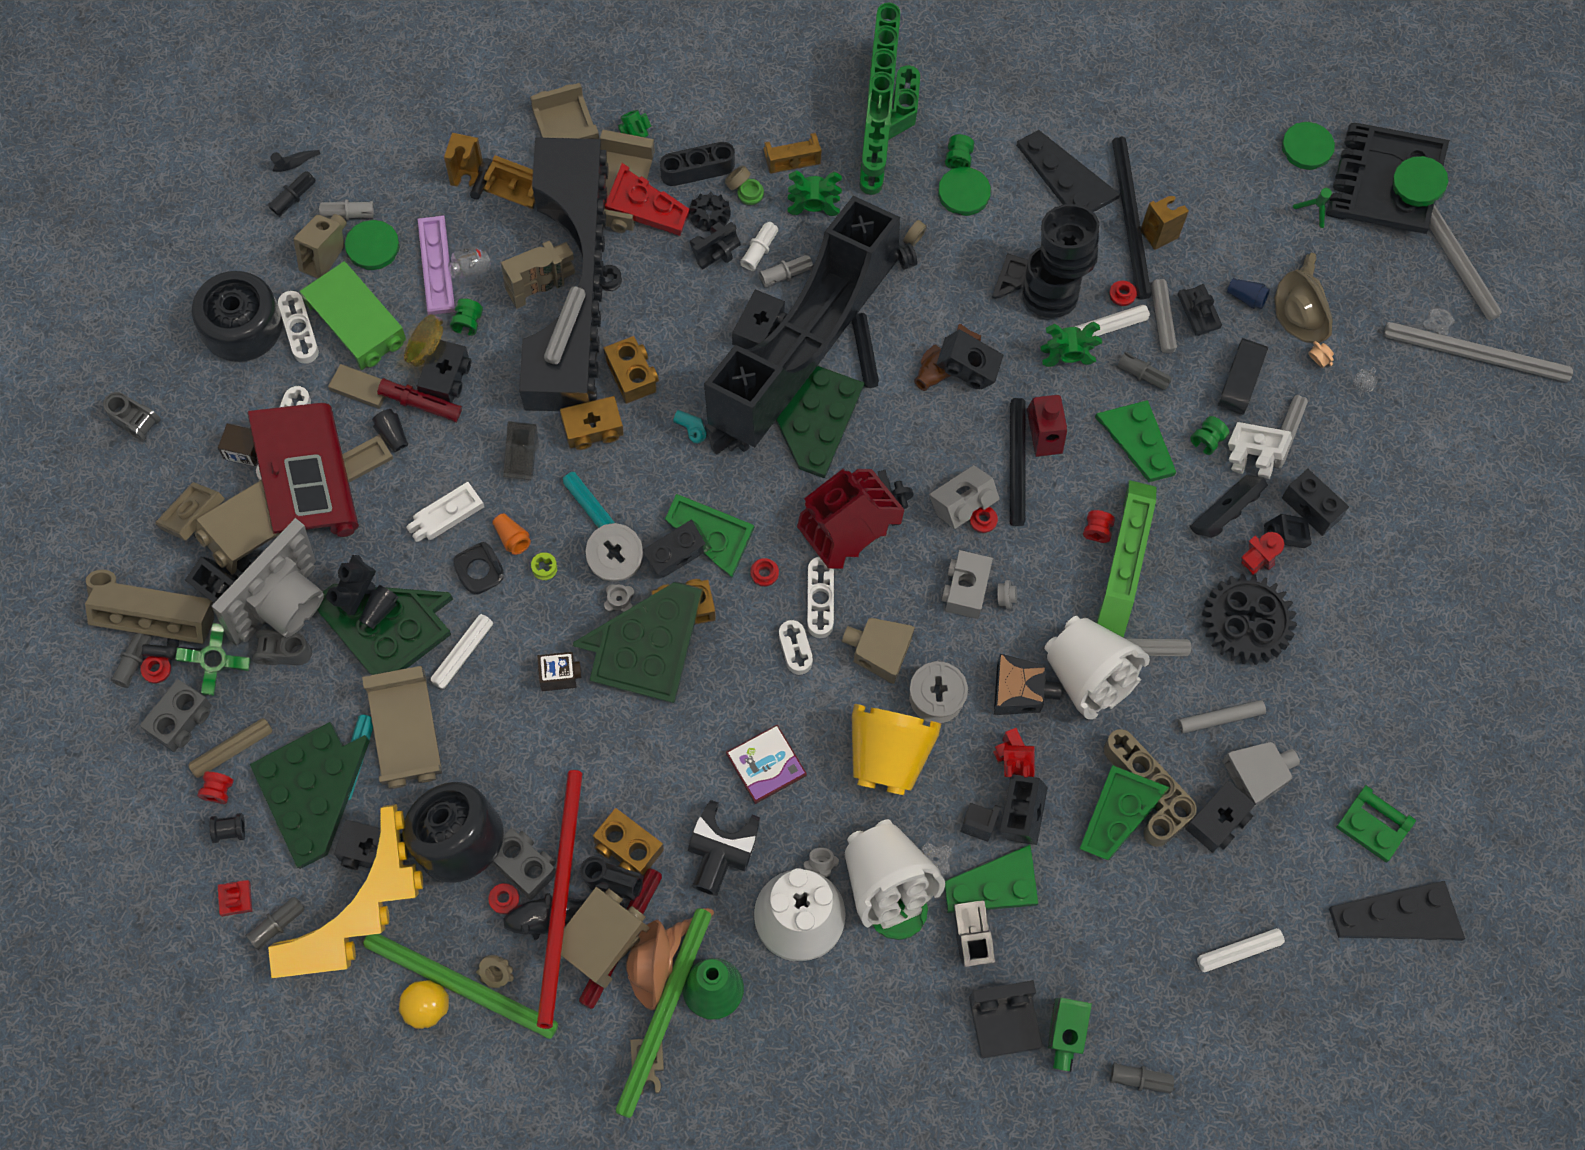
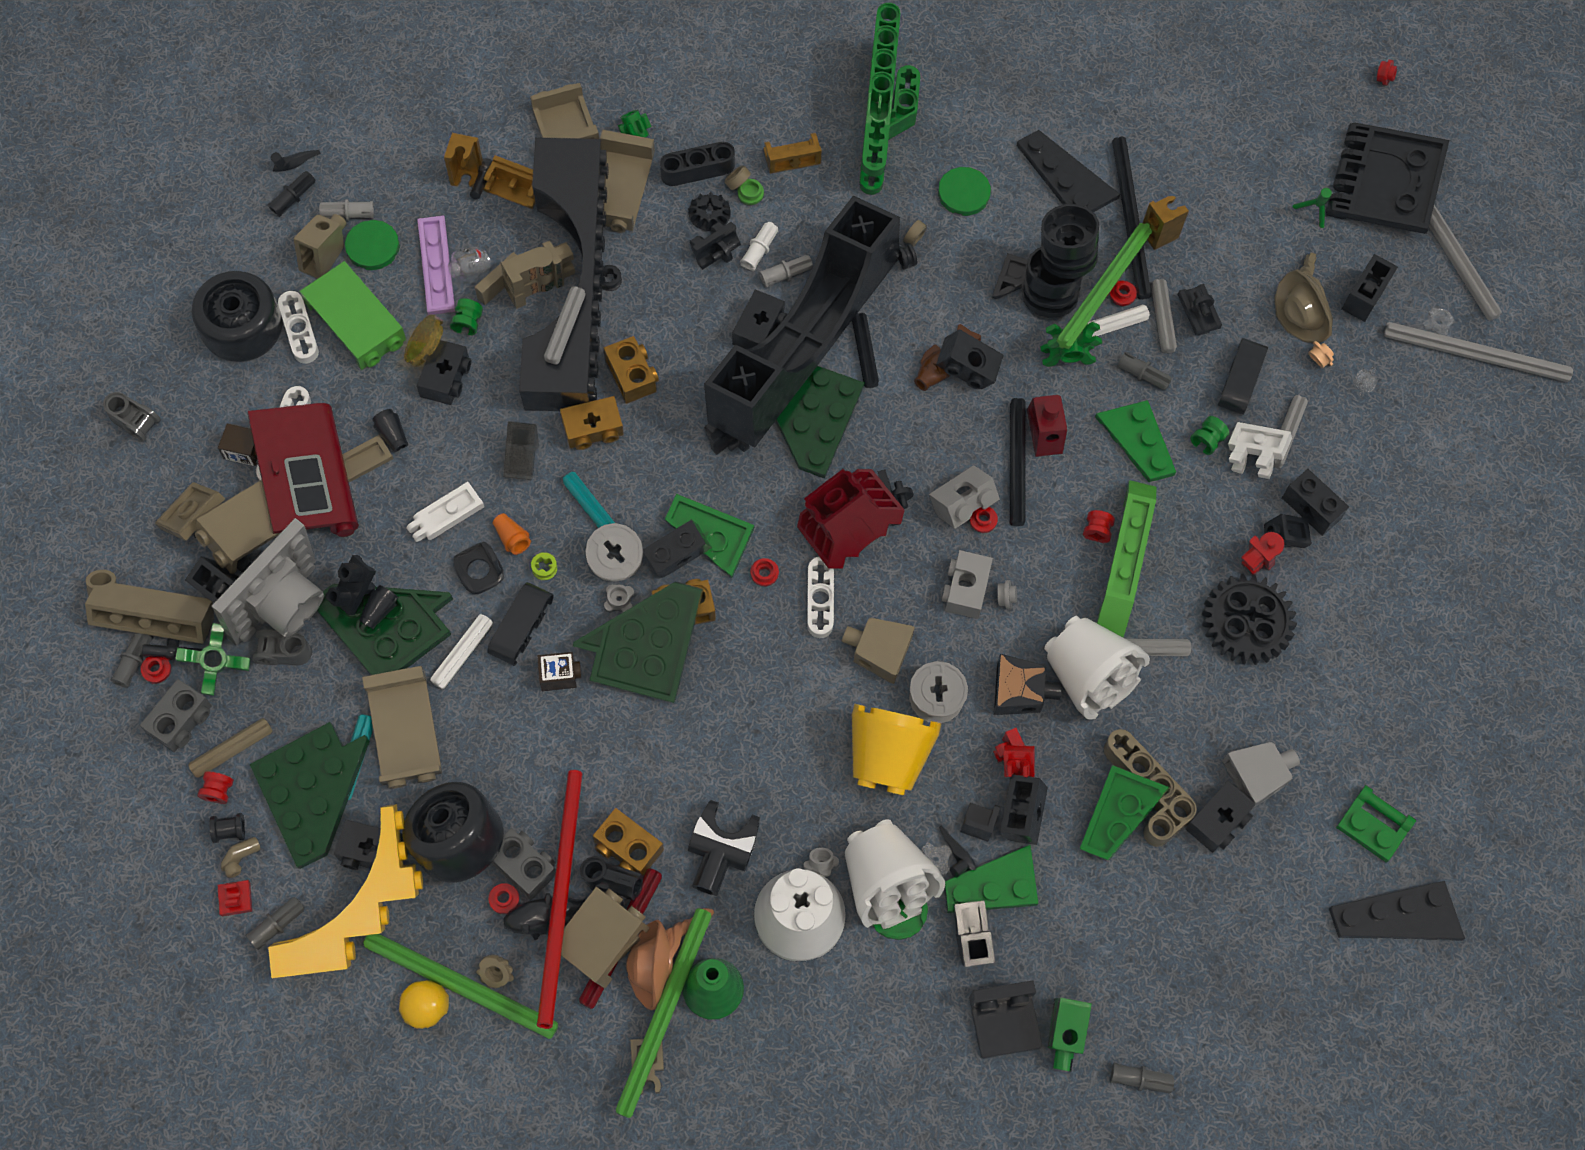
dark tan tile [328,364,386,409] -> none
dark red pin [377,378,463,423] -> none
red wing [605,163,689,236] -> none
teal arm [673,410,706,444] -> none
tile [726,725,807,804] -> none
white beam [779,620,813,675] -> none
green pin [787,170,842,216] -> none
green wheel [945,134,974,169] -> none
light grey piece [1178,700,1266,734] -> none
black tile [1190,475,1268,538] -> none
white axle [1197,928,1285,972] -> none
dark blue cone [1227,278,1270,309] -> none
green tile [1282,122,1335,170] -> none
green tile [1393,156,1448,207] -> none
none -> dark tan arm [221,837,260,878]
none -> dark tan tile [475,252,517,305]
none -> black beam [487,582,554,666]
none -> black bar [939,825,976,878]
none -> bright green axle [1057,223,1152,349]
none -> black brick [1341,254,1398,322]
none -> red plate [1377,59,1397,86]

